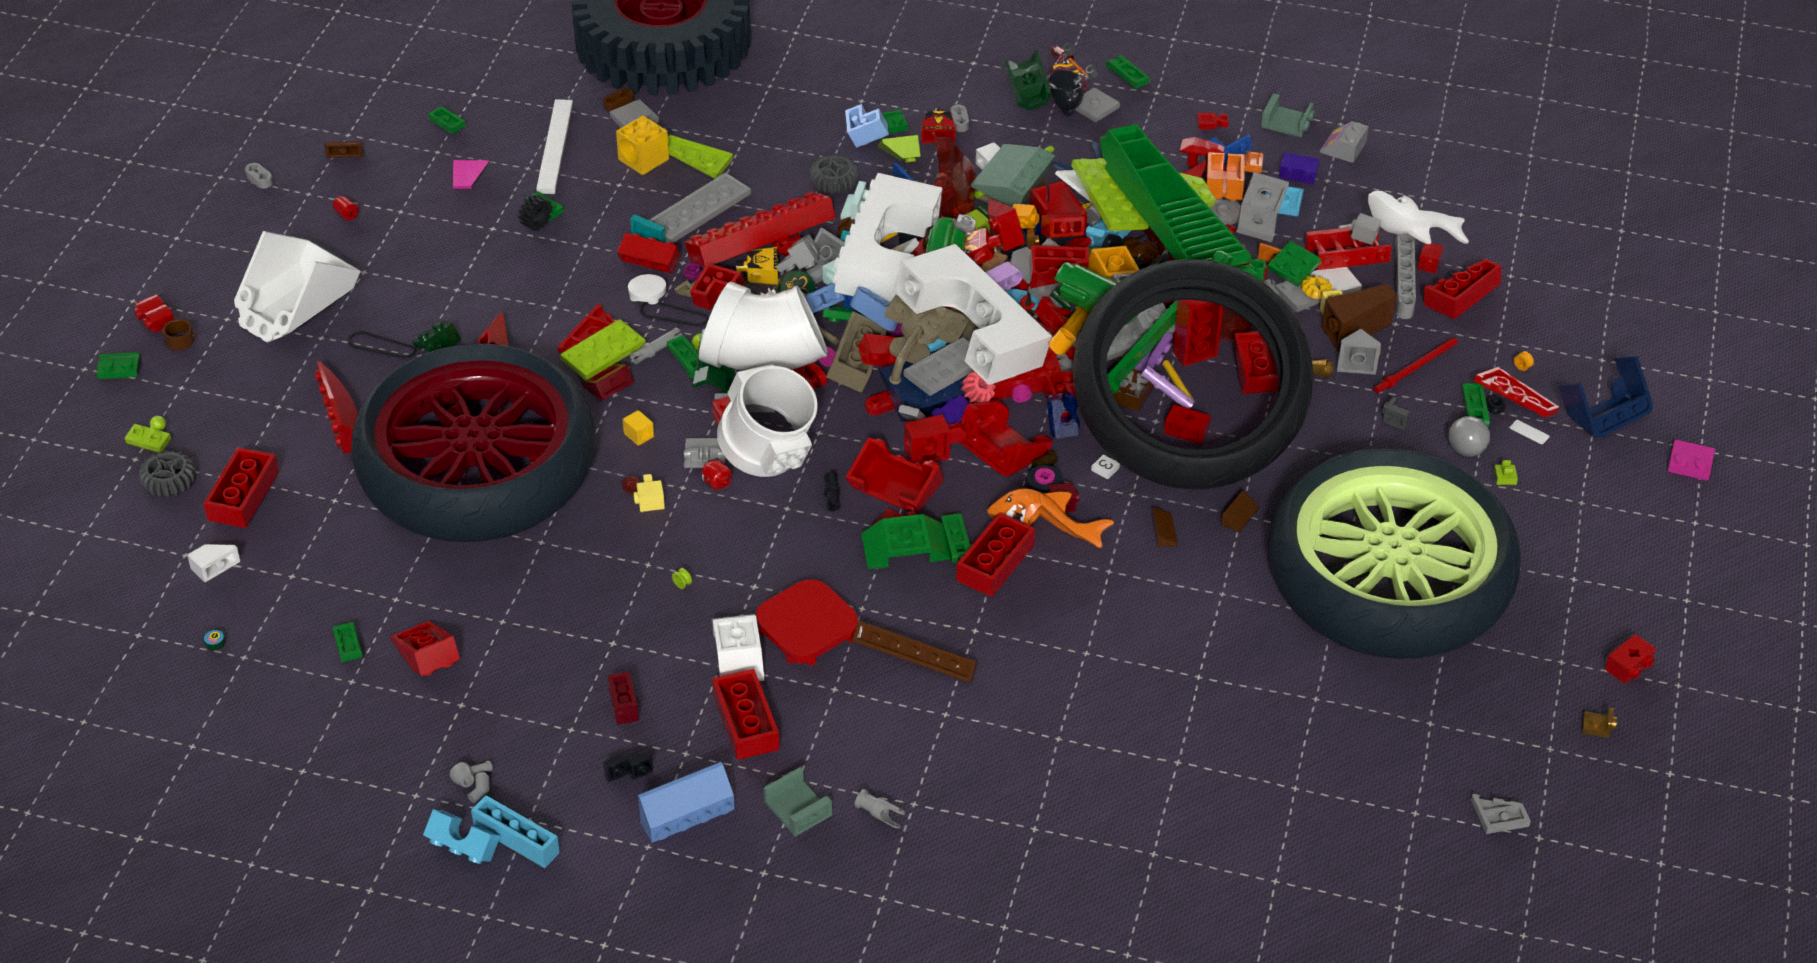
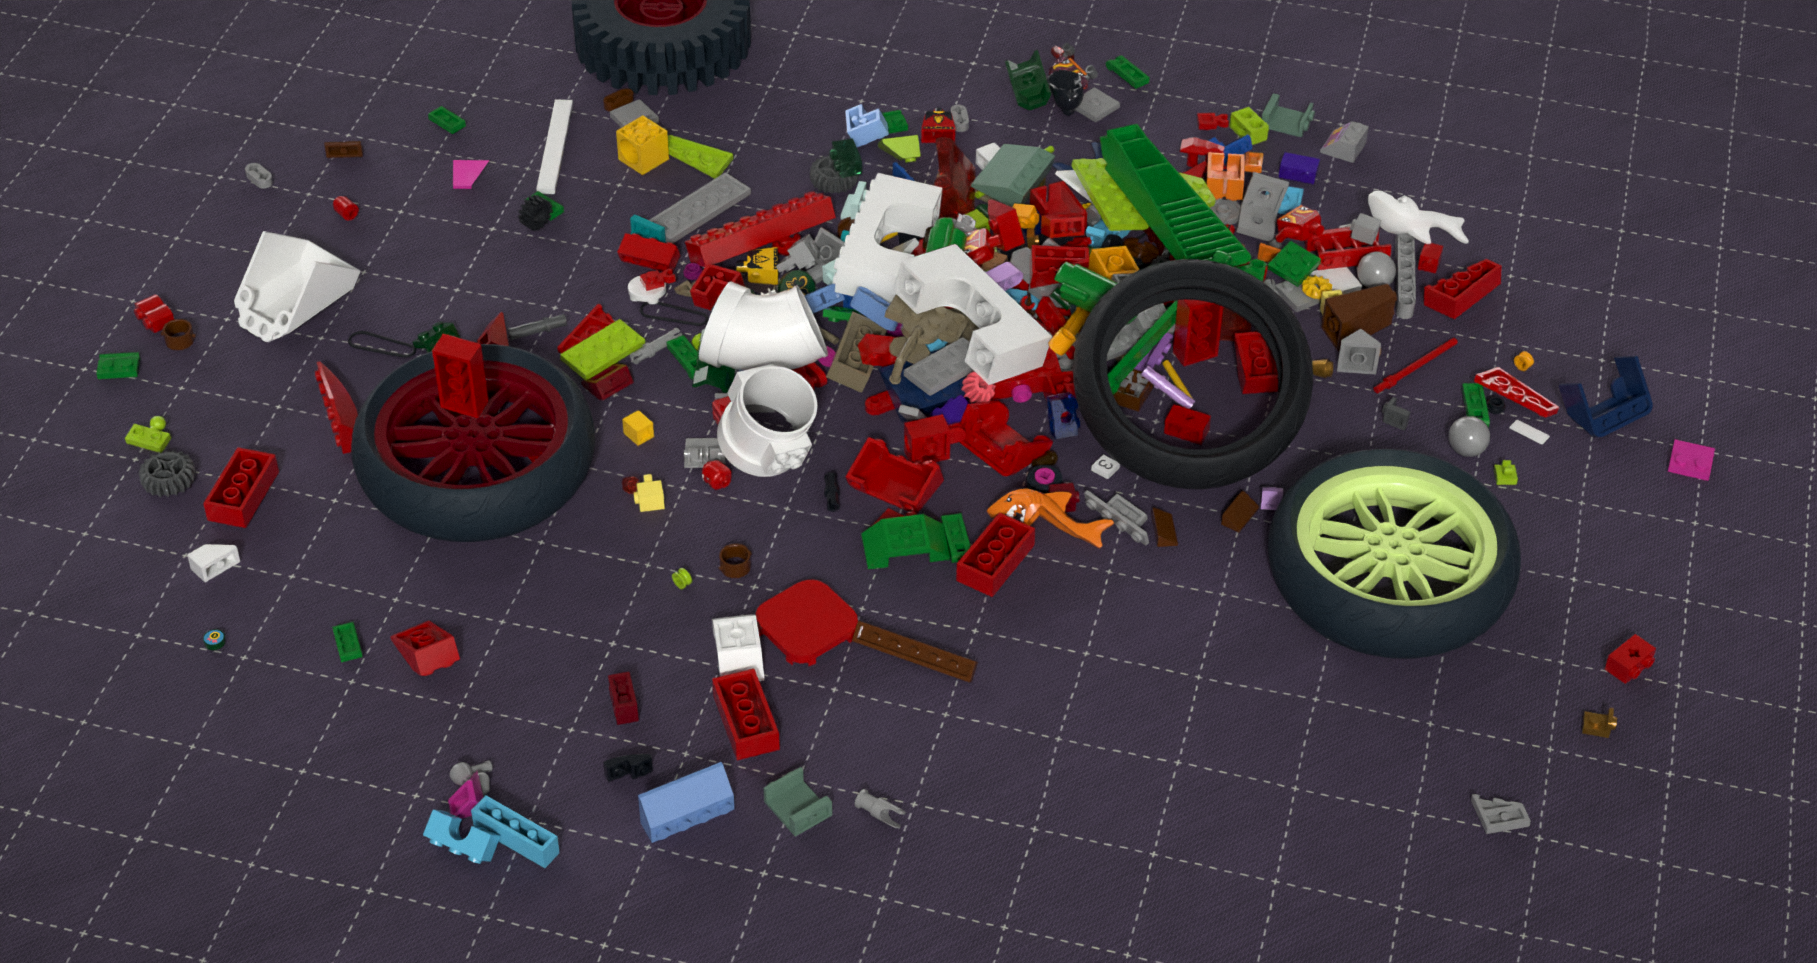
none -> red brick [432,334,489,418]
none -> dark pink slope [448,770,484,819]
none -> dark grey pin [508,314,567,340]
none -> red plate [640,269,676,291]
none -> reddish brown piece [718,544,752,578]
none -> clear green brick [829,138,862,178]
none -> light grey bracket [1084,490,1149,546]
none -> lime brick [1230,107,1269,145]
none -> lavender tile [1260,487,1283,510]
none -> red torso [1269,205,1324,249]
none -> light grey piece [1357,252,1396,288]

